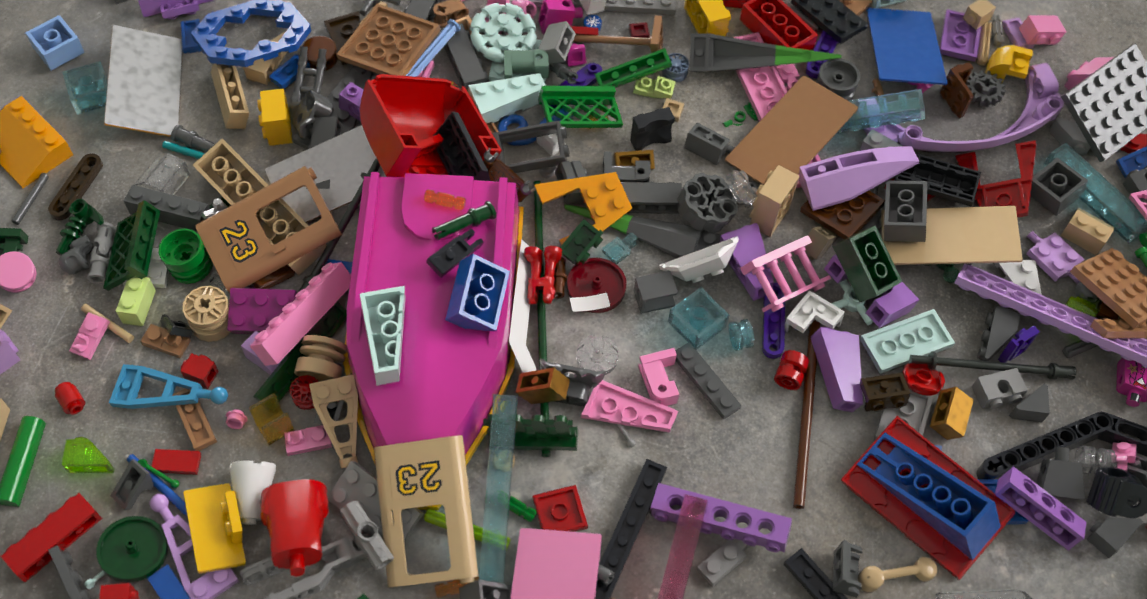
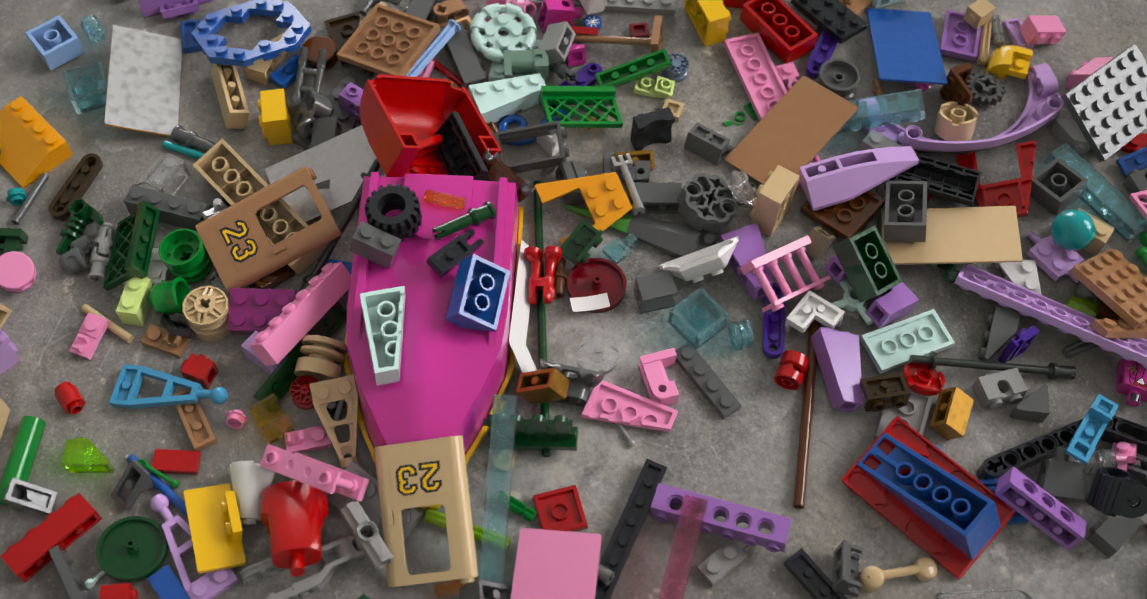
dark grey plate [689,33,842,73] -> none
none -> slope [3,477,57,515]
none -> teal plate [6,188,27,205]
none -> clear light blue brick [80,15,107,42]
none -> green helmet [147,277,191,315]
none -> bright pink fence [259,444,370,502]
none -> dark grey brick [349,221,402,269]
none -> black tyre [365,184,422,242]
none -> red piece [431,58,463,87]
none -> light grey hinge [610,153,645,216]
none -> tan brick [934,101,978,141]
none -> teal piece [1051,210,1096,251]
none -> dark azure slope [1065,394,1119,465]

